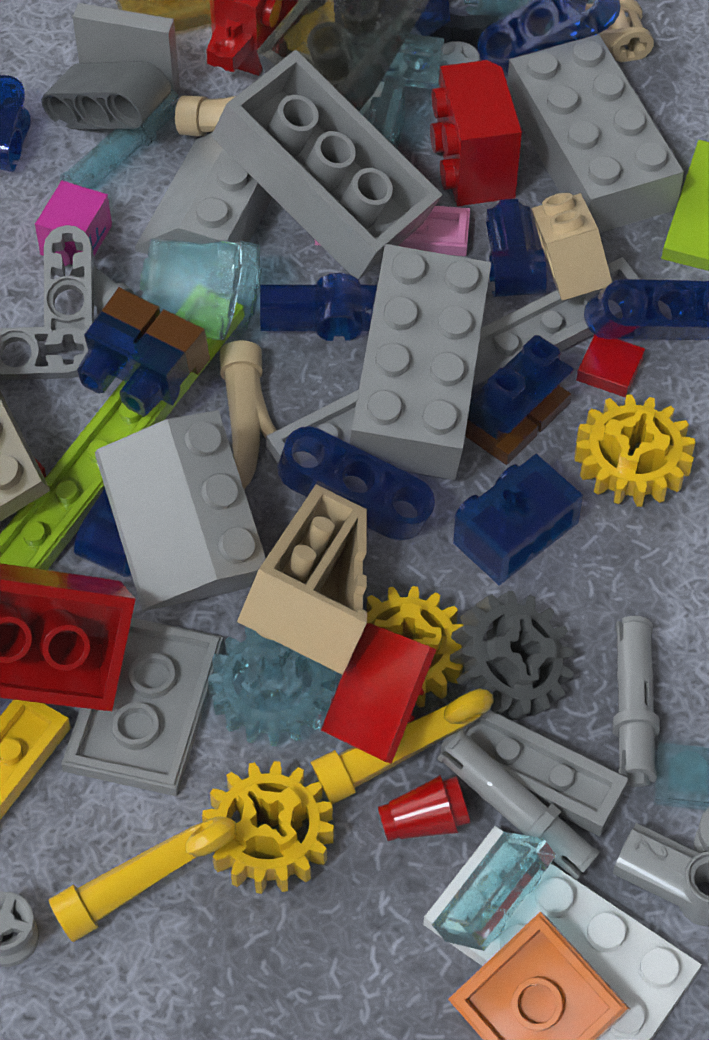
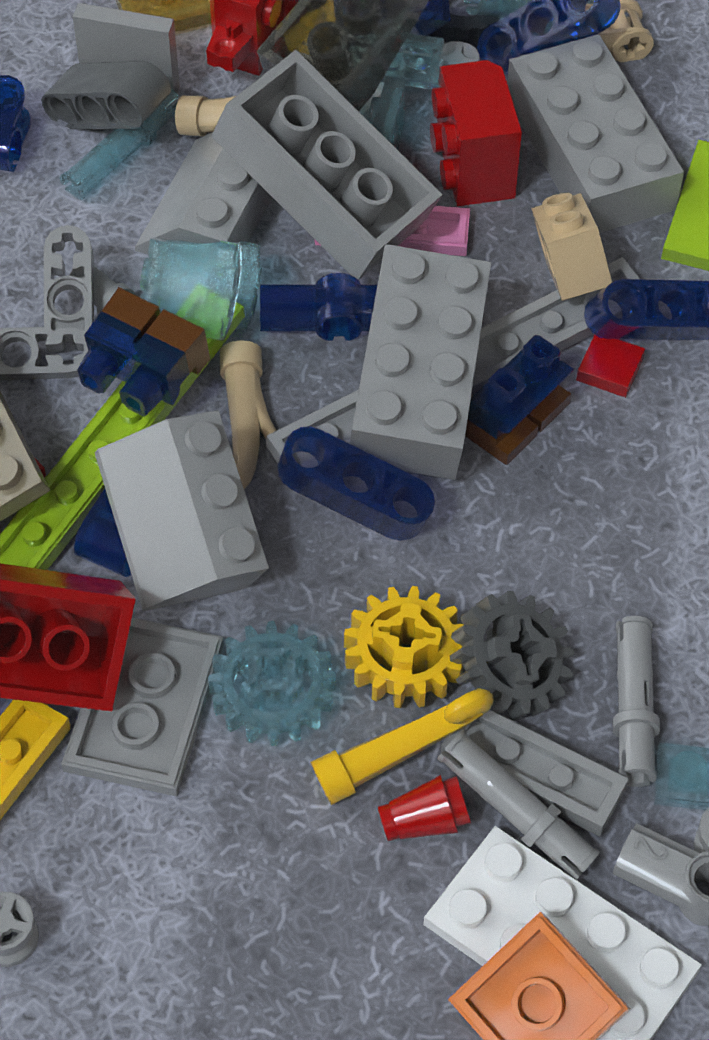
dark pink brick [35,180,112,266] -> none
yellow plant [48,816,236,943] -> none
yellow gear [202,761,334,894] -> none
tan wedge [237,484,367,675] -> none
red piece [321,622,437,764] -> none
clear light blue plate [432,832,557,951] -> none
clear blue brick [453,453,583,586] -> none
clear blue piece [486,199,547,297] -> none
yellow gear [574,394,695,507] -> none

